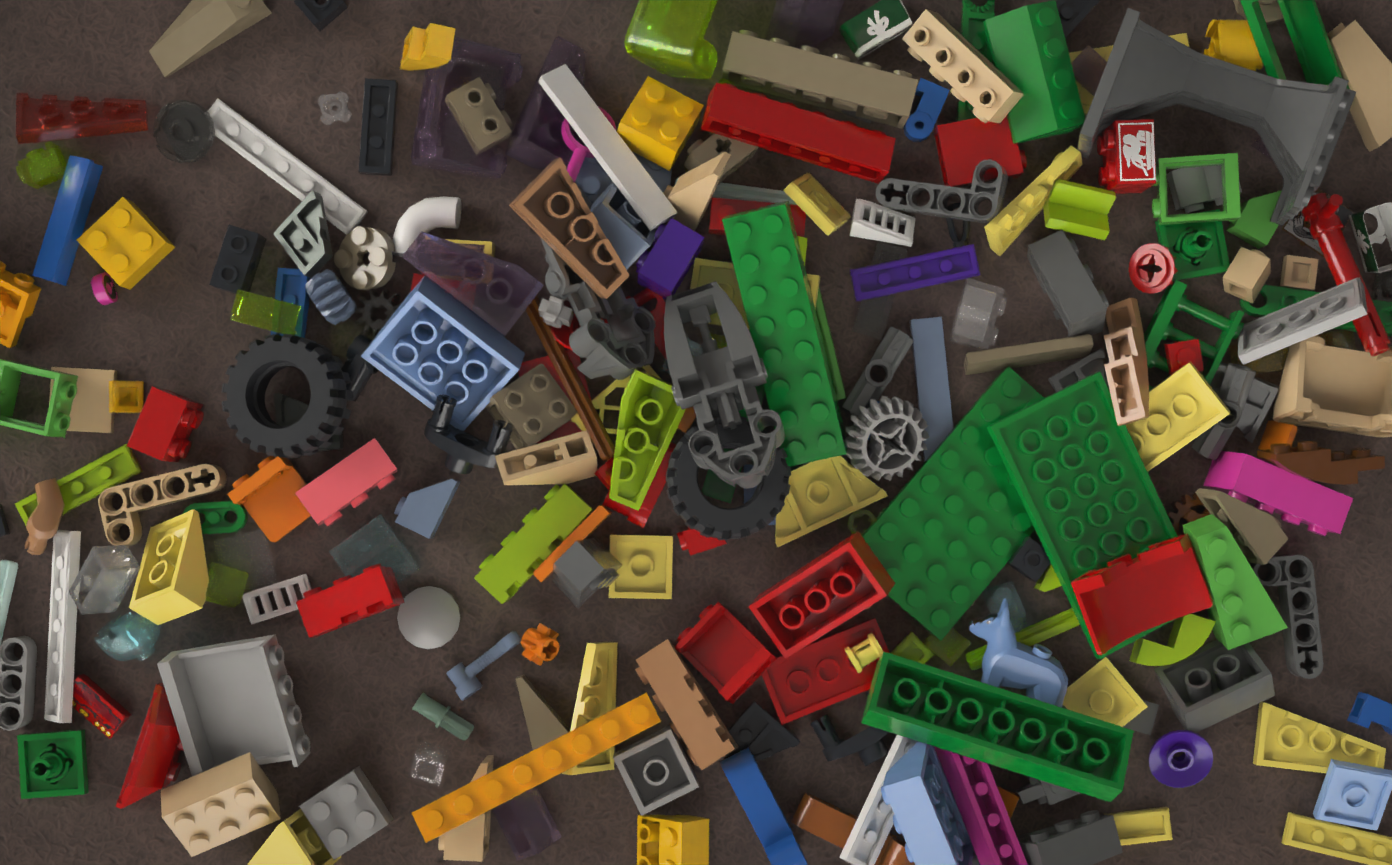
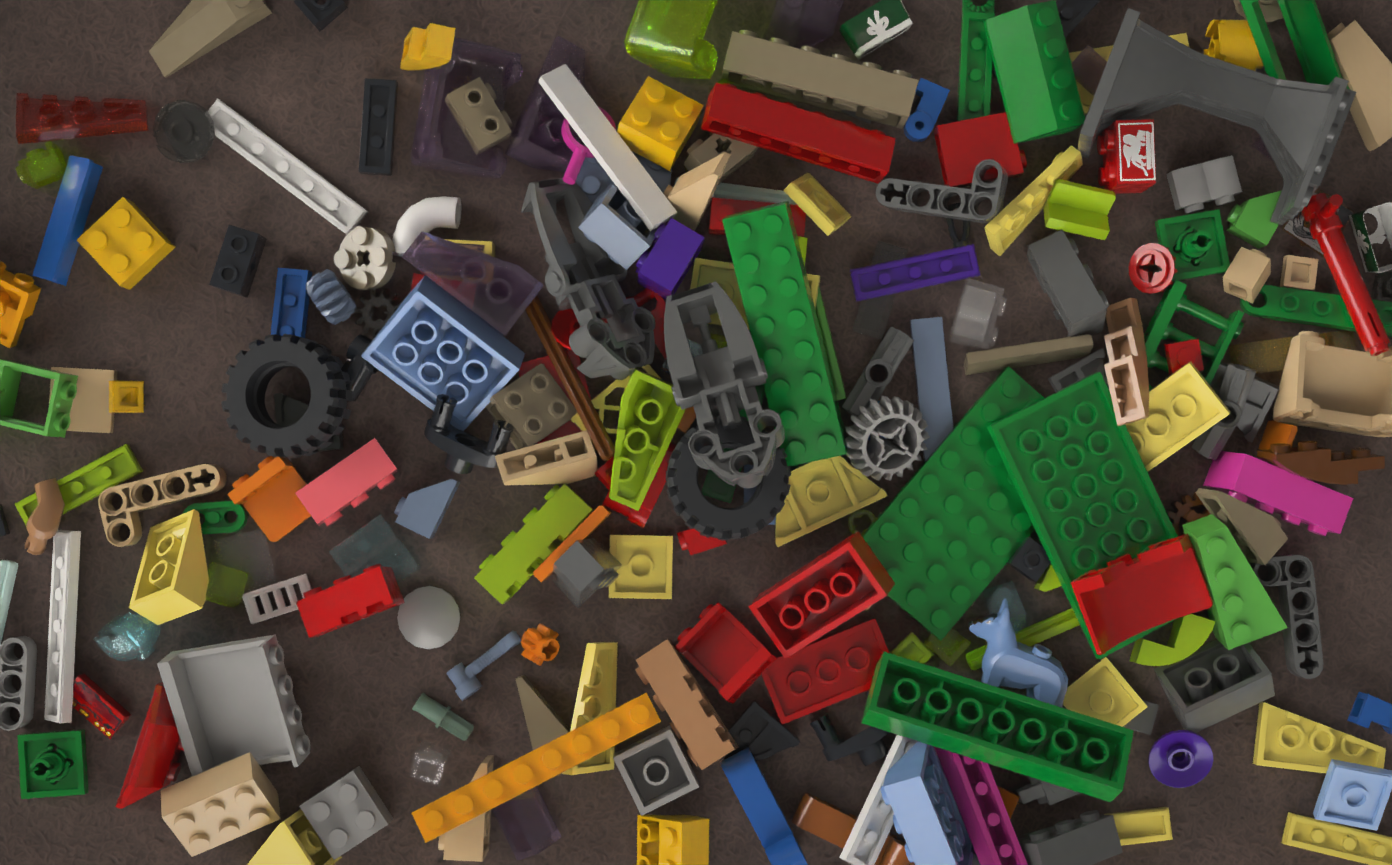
clear brick [69,545,140,615] -> none
dark pink tile [91,272,118,306] -> none
red brick [127,386,204,462] -> none
clear neon green panel [229,289,301,335] -> none
pearl dark grey wing [273,190,333,278] -> none
clear plate [318,92,352,125] -> none
medium nougat wedge [509,157,630,299] -> none
light grey plate [538,296,574,328] -> none
light yellow bush [844,633,883,673] -> none
white slope [849,198,915,247] -> none
tan brick [902,9,1024,123] -> none
bright green window [1152,153,1241,225] -> none
light grey tile [1238,277,1368,365] -> none

